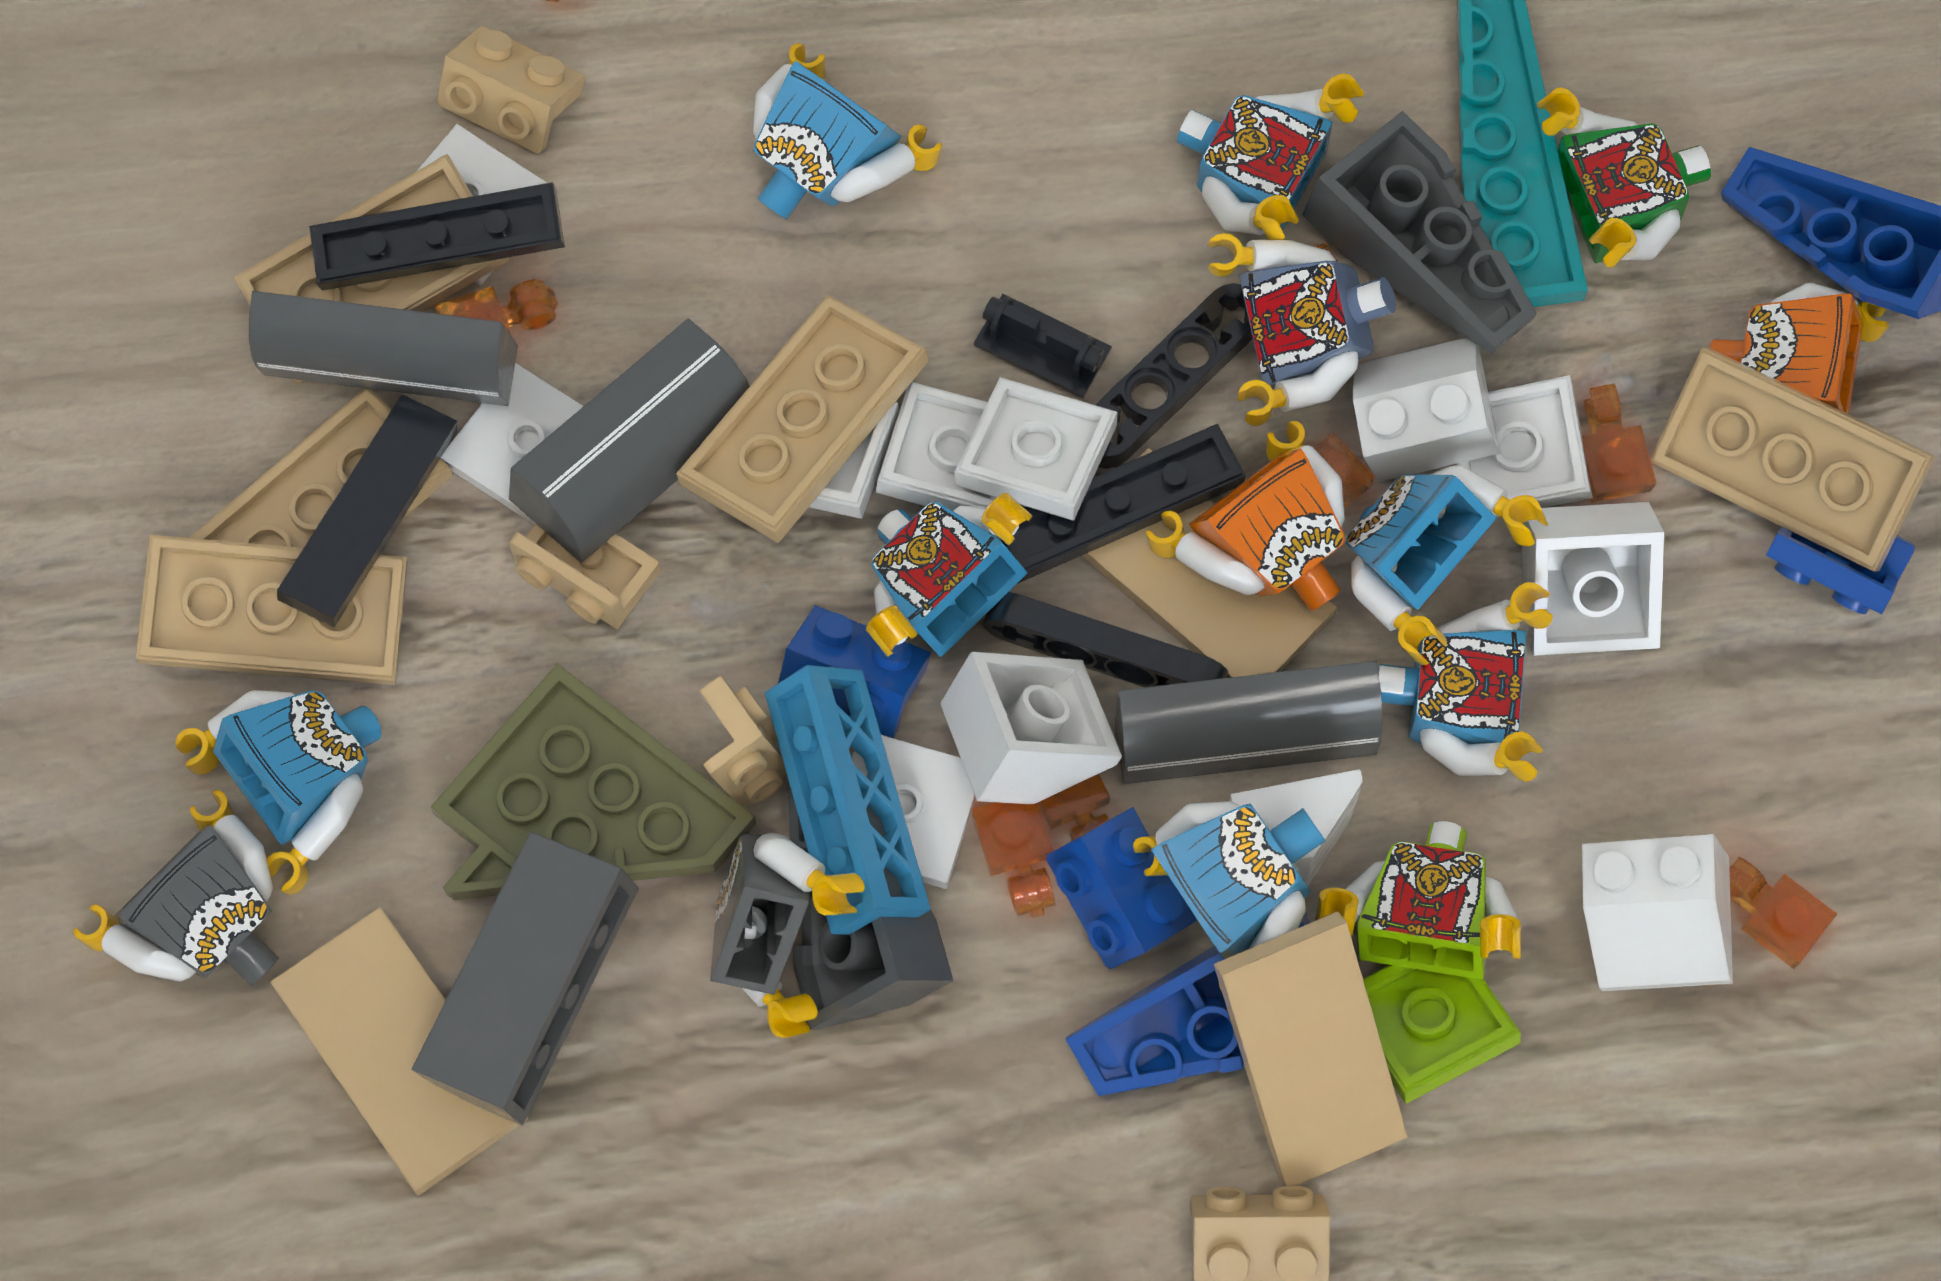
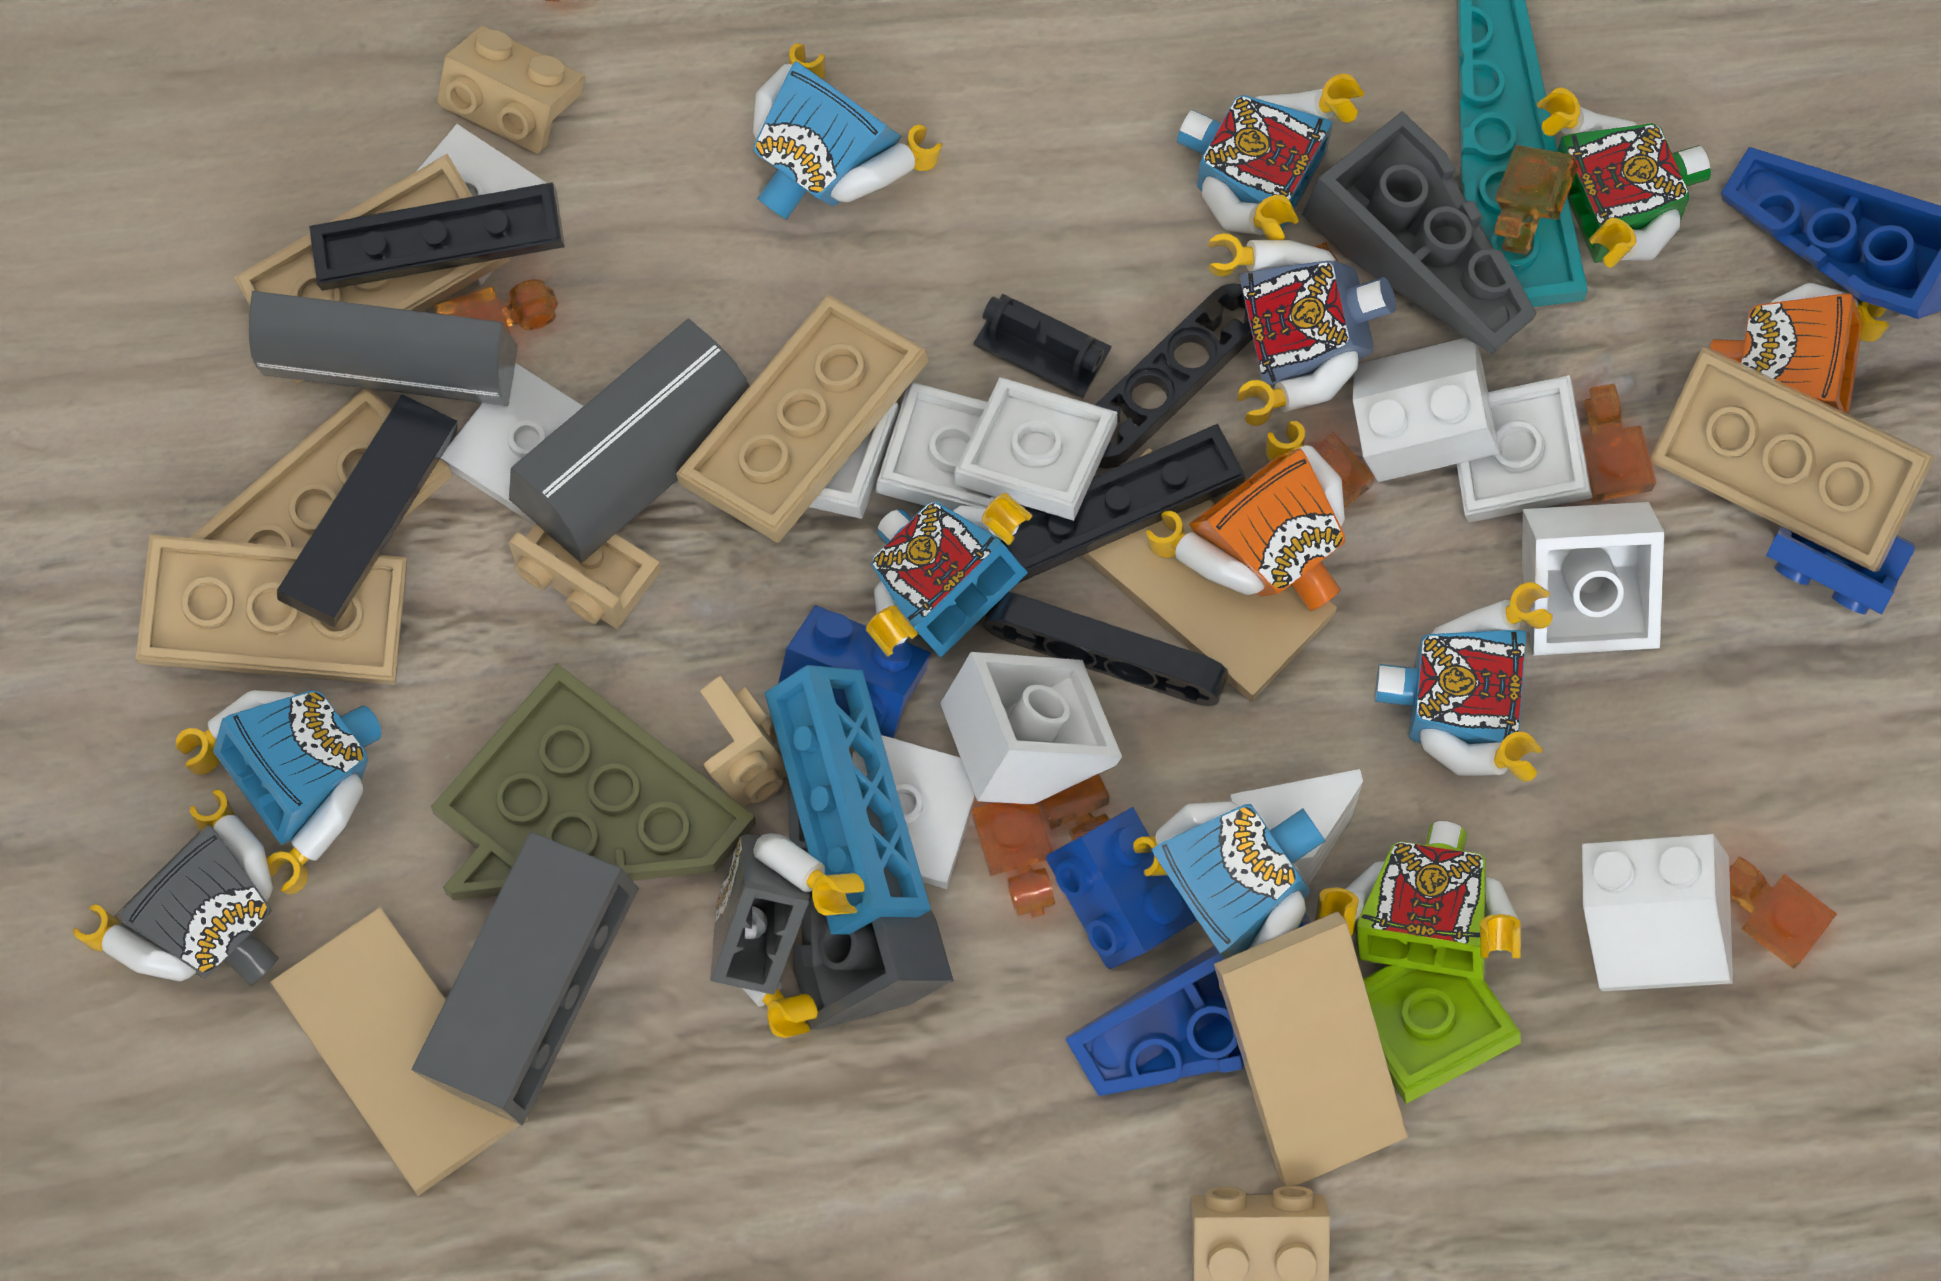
dark grey brick [1115,661,1382,784] -> none
torso [1345,465,1548,665] -> none
none -> clear orange plate [1494,145,1578,255]

